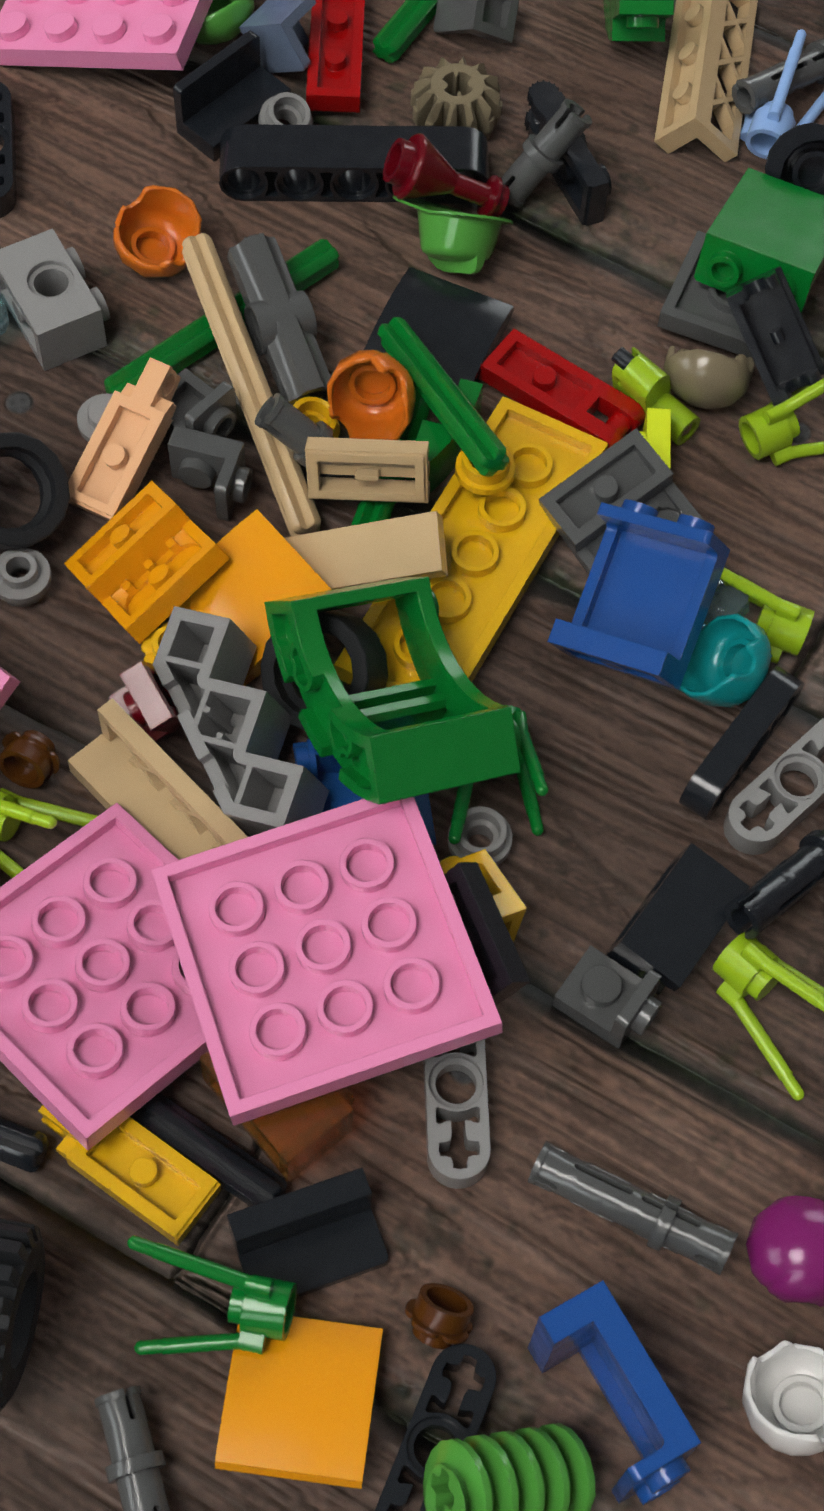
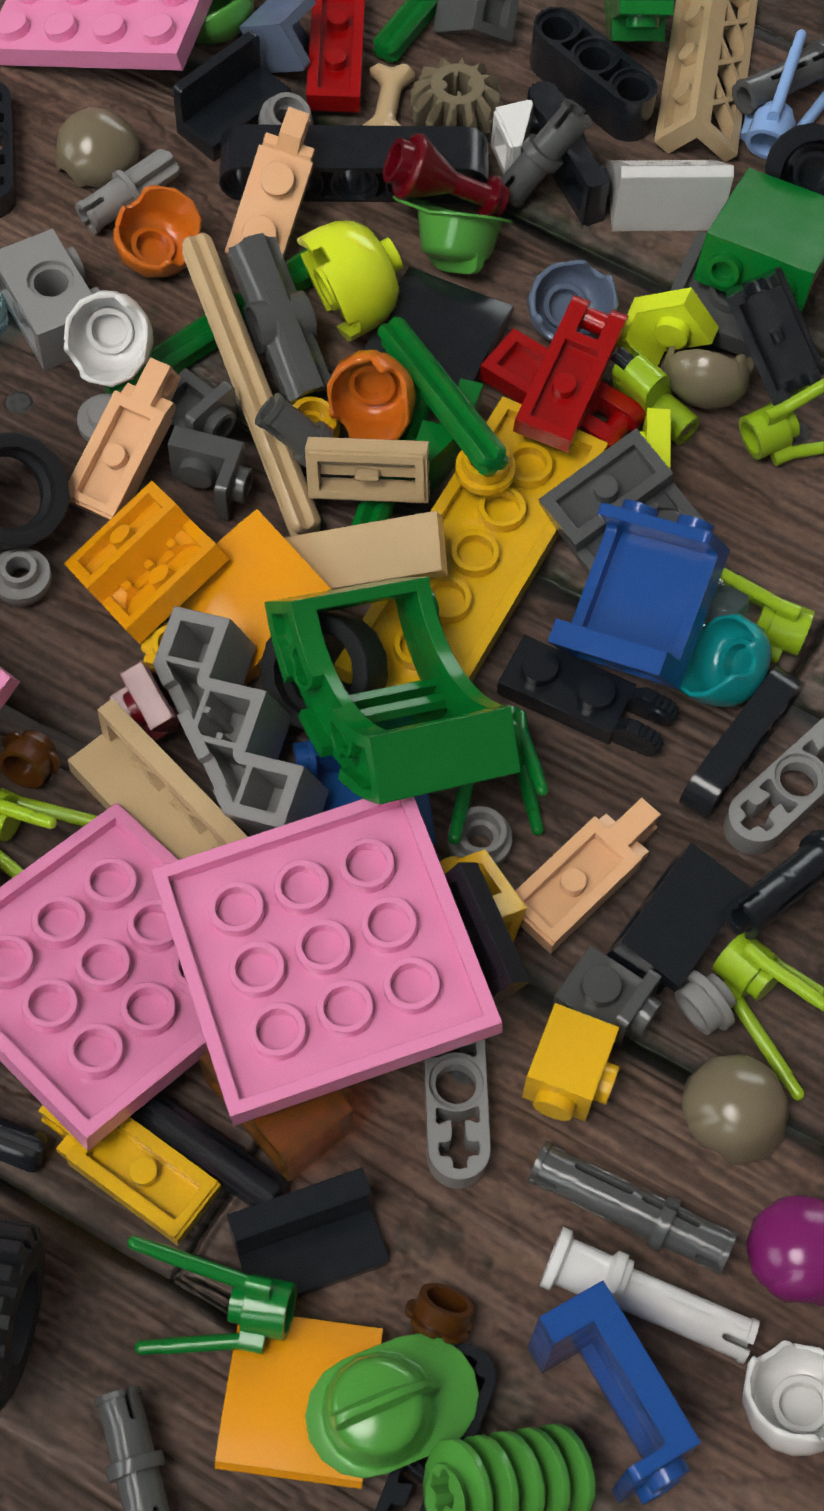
none -> dark tan hair [55,107,140,188]
none -> white hair [64,290,154,387]
none -> light grey axle [75,149,180,234]
none -> light nougat hinge [224,107,315,258]
none -> neon yellow cylinder [297,221,403,341]
none -> bright green piece [305,1333,479,1479]
none -> tan piece [362,63,416,126]
none -> white slope [491,100,533,175]
none -> black hinge [496,634,680,757]
none -> red plate [513,295,629,453]
none -> light nougat hinge [515,798,661,954]
none -> yellow brick [522,1003,620,1122]
none -> sand blue hair [526,260,619,342]
none -> black beam [530,7,658,142]
none -> white pin [539,1227,760,1364]
none -> white slope [606,160,734,231]
none -> neon yellow bracket [619,287,719,366]
none -> light grey plate [675,970,736,1035]
none -> dark tan hair [681,1054,789,1165]

